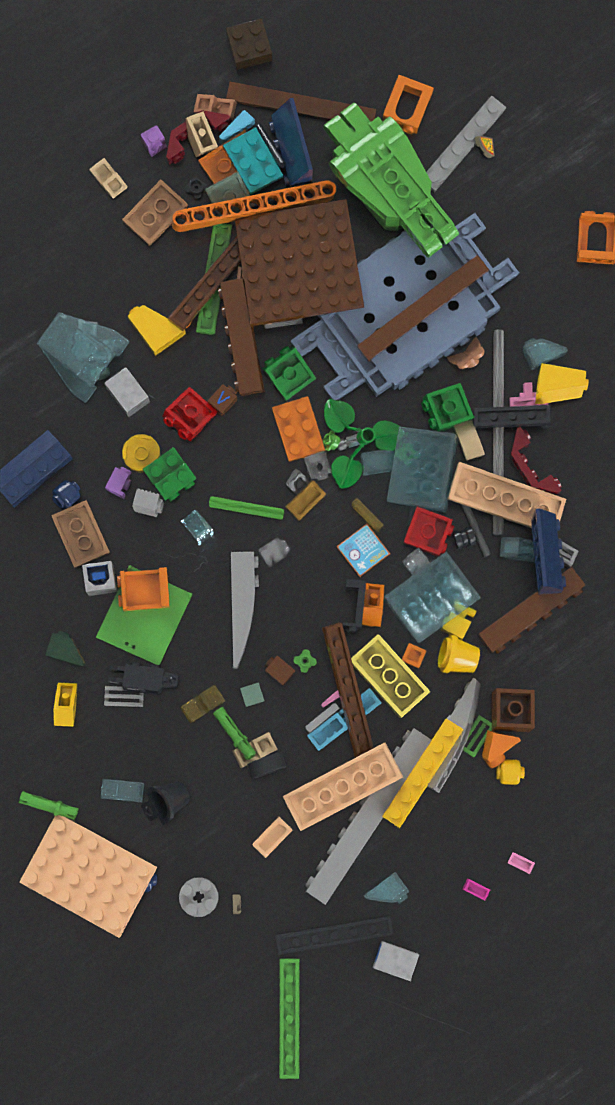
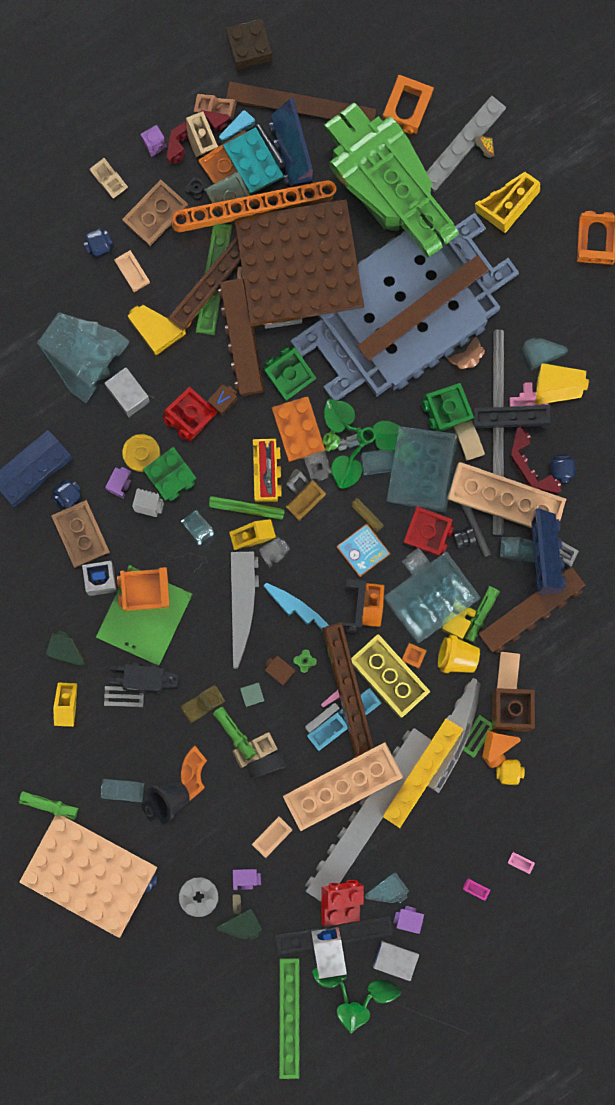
none -> dark blue head [84,228,113,256]
none -> light nougat tile [114,250,150,292]
none -> orange tile [181,746,207,800]
none -> clear green slope [217,909,262,941]
none -> yellow slope [229,519,276,550]
none -> medium lavender brick [233,869,261,890]
none -> wedge [253,439,281,502]
none -> medium azure slope [264,583,329,631]
none -> flat silver piece [311,927,347,979]
none -> green plant [312,968,402,1033]
none -> red plate [321,880,364,927]
none -> medium lavender brick [393,906,424,934]
none -> bright green pin [463,586,500,643]
none -> yellow wedge [475,172,540,233]
none -> light nougat tile [497,652,520,689]
none -> dark blue head [550,454,576,483]

